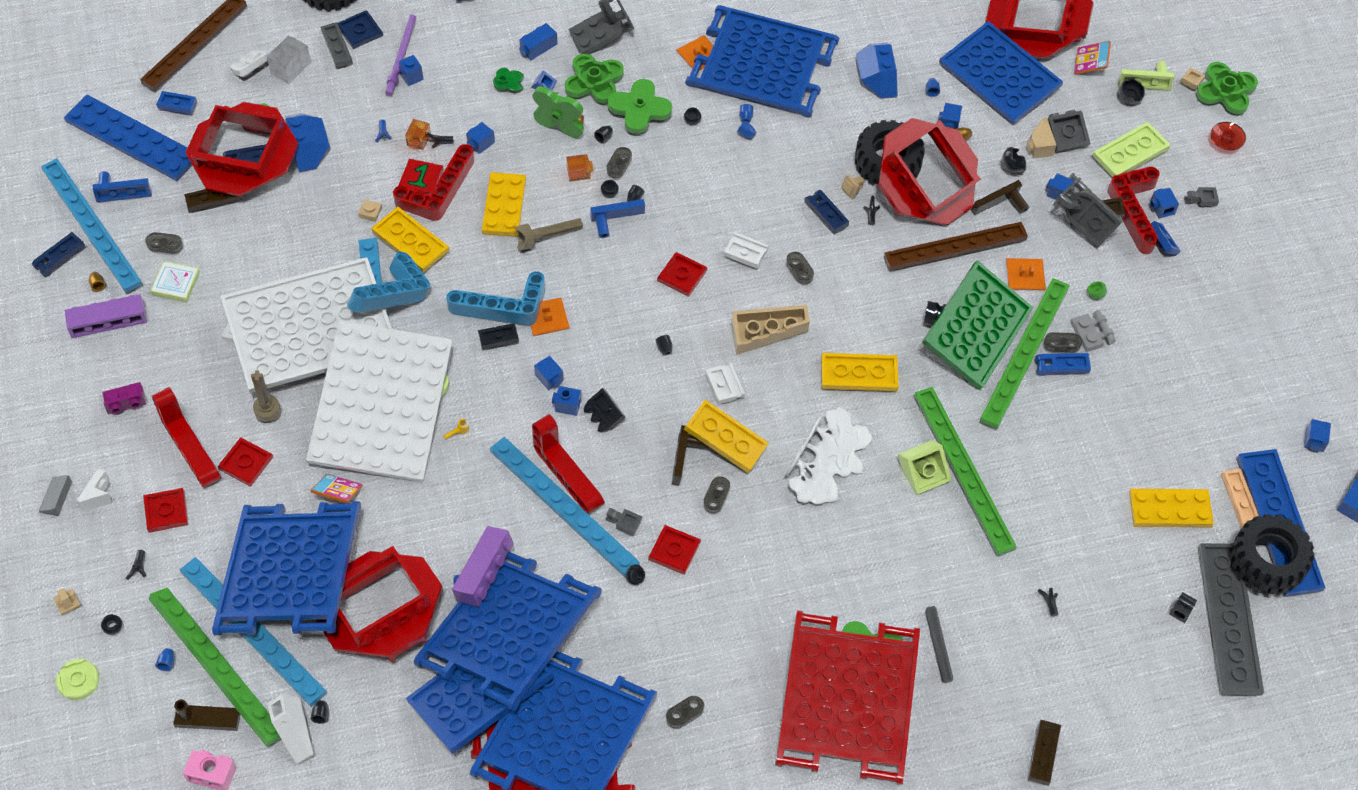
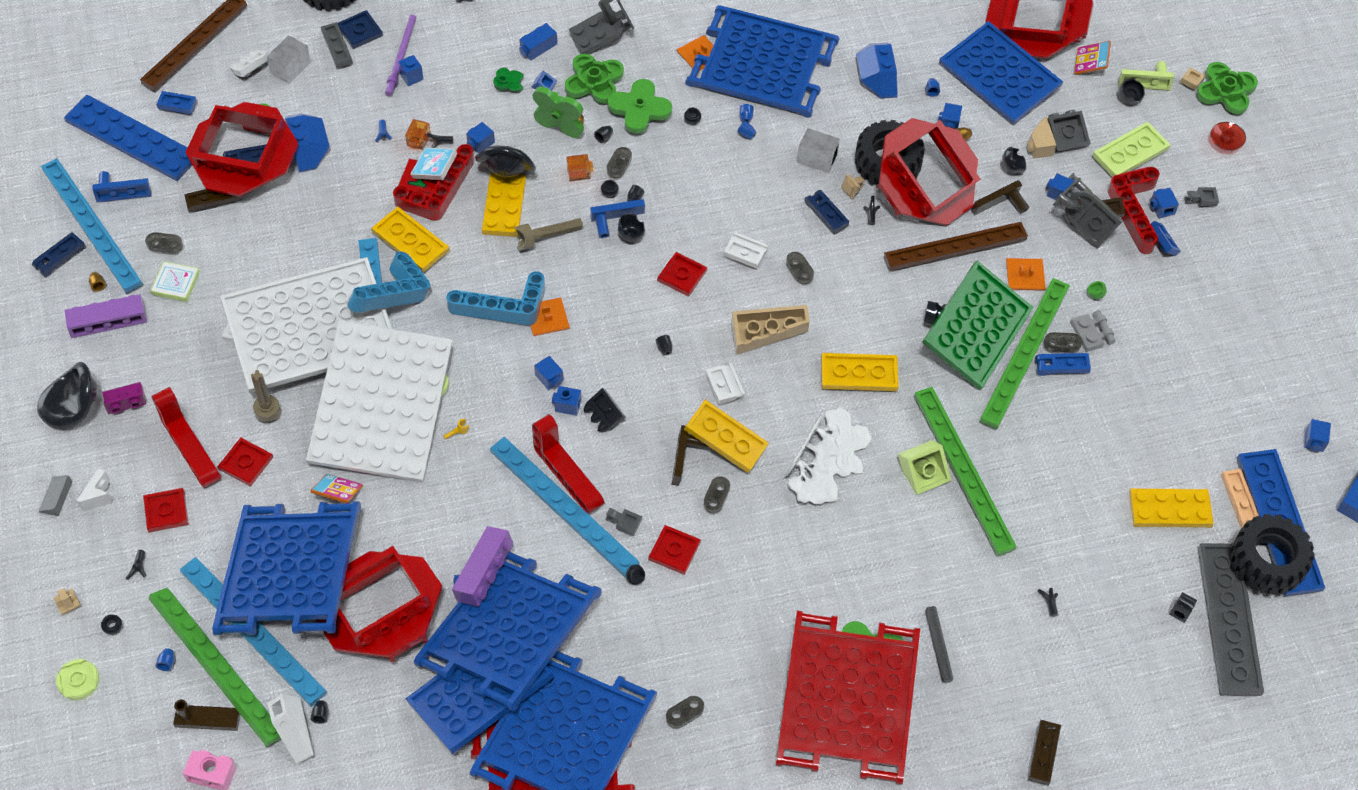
tan plate [358,199,382,222] -> none
black plate [478,323,519,350] -> none
none -> black piece [37,362,97,428]
none -> tile [411,148,457,180]
none -> black piece [475,145,536,178]
none -> black hair [618,214,645,242]
none -> flat silver piece [797,128,840,173]

